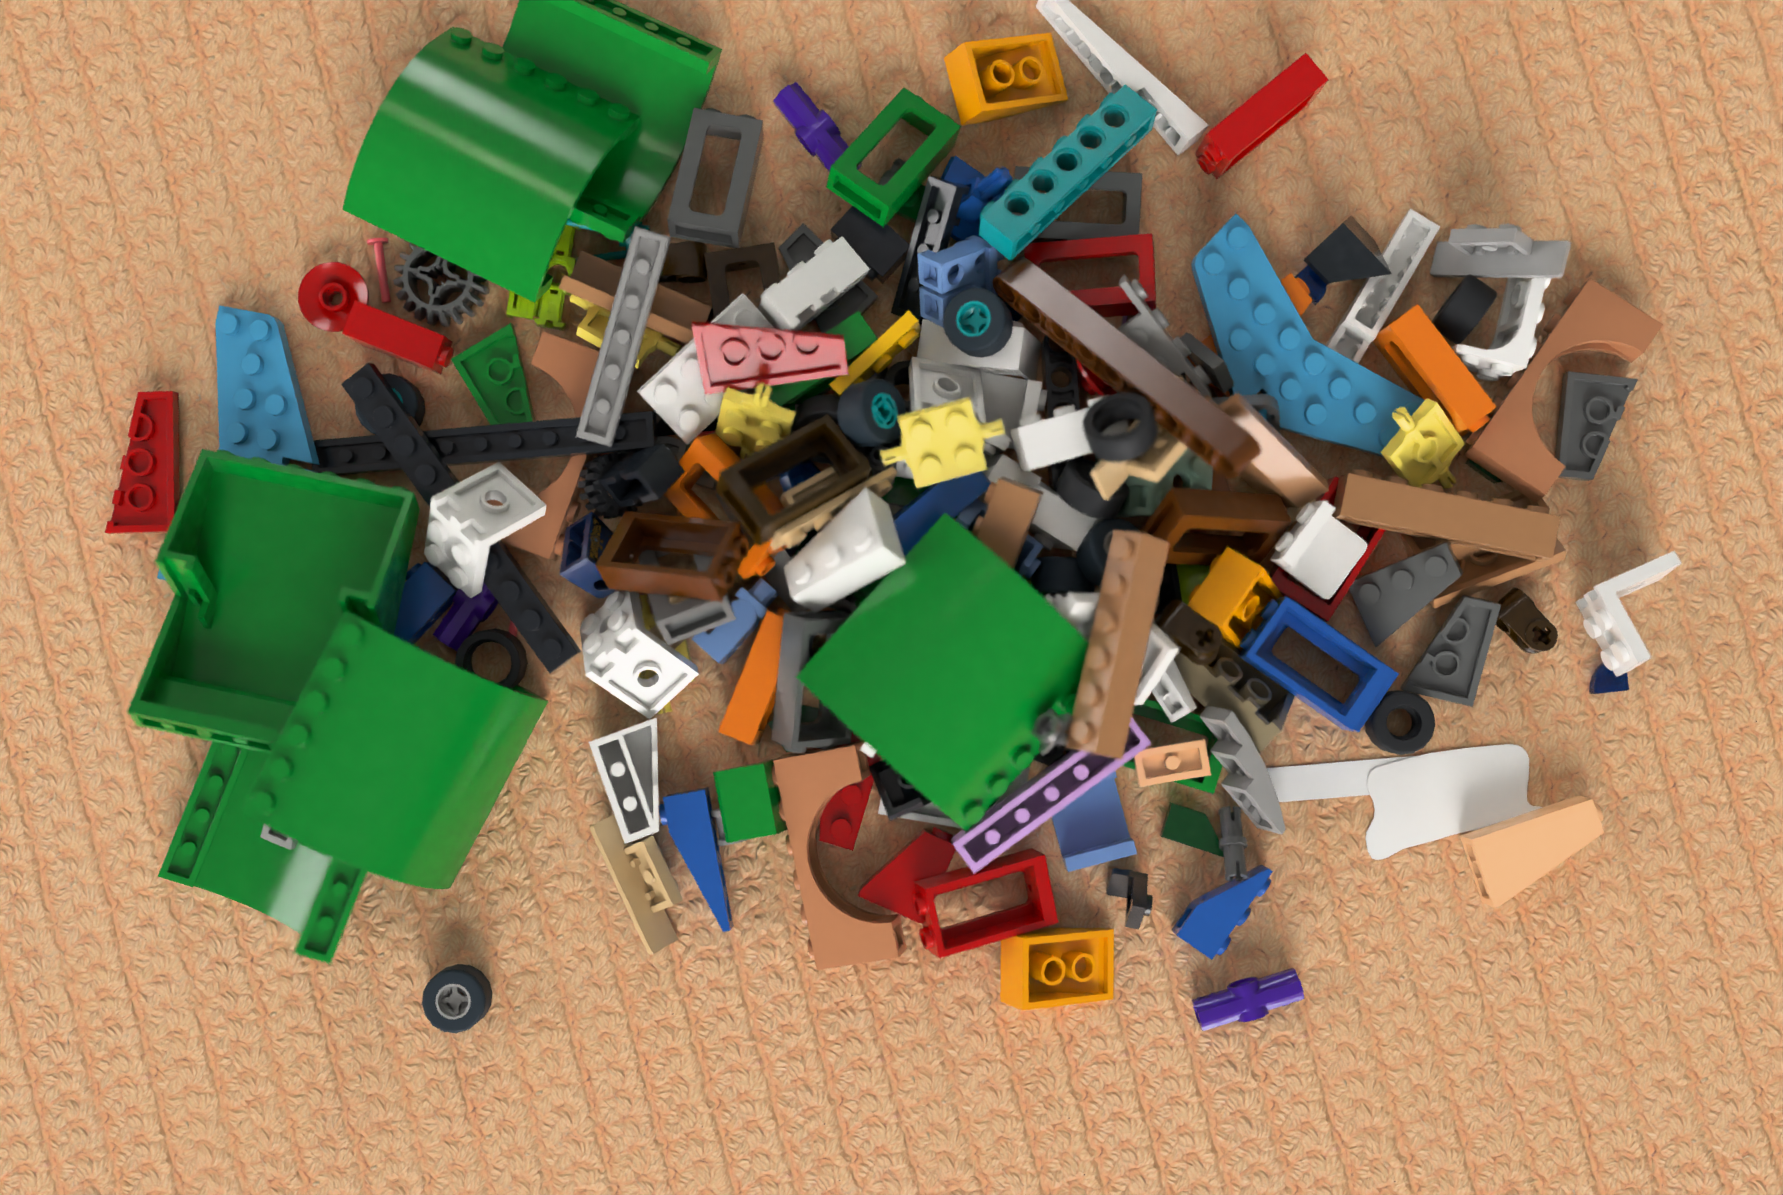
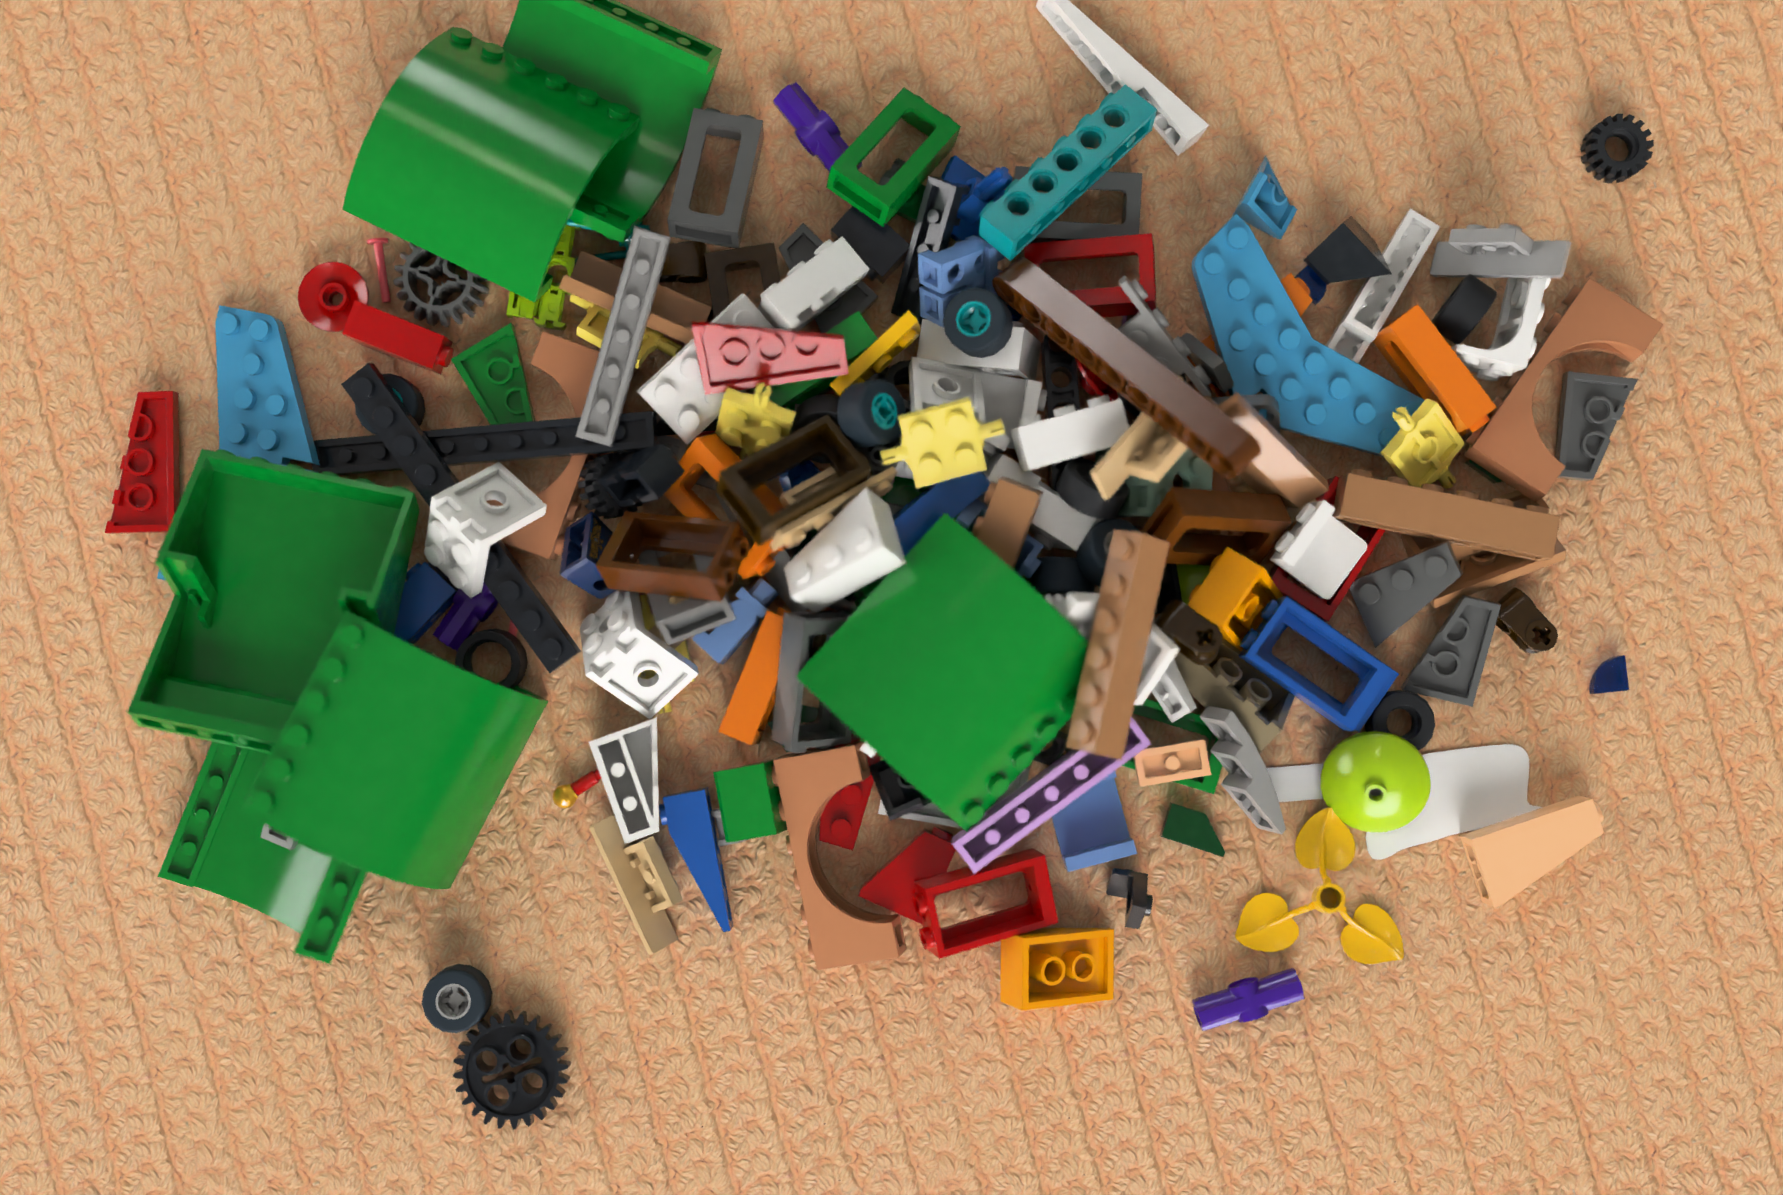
light orange slope [944,32,1069,126] -> none
flat silver plate [1032,708,1072,754] -> none
black tyre [1083,392,1158,462] -> none
blue slope [1171,865,1273,960] -> none
red piece [1195,53,1329,180] -> none
dark grey pin [1218,806,1248,881] -> none
white bracket [1576,551,1682,677] -> none
none -> black gear [453,1010,571,1130]
none -> piece [553,769,602,809]
none -> dark azure slope [1233,155,1297,239]
none -> yellow plant [1235,807,1404,964]
none -> lime dish [1321,731,1431,832]
none -> black tyre [1580,114,1654,183]

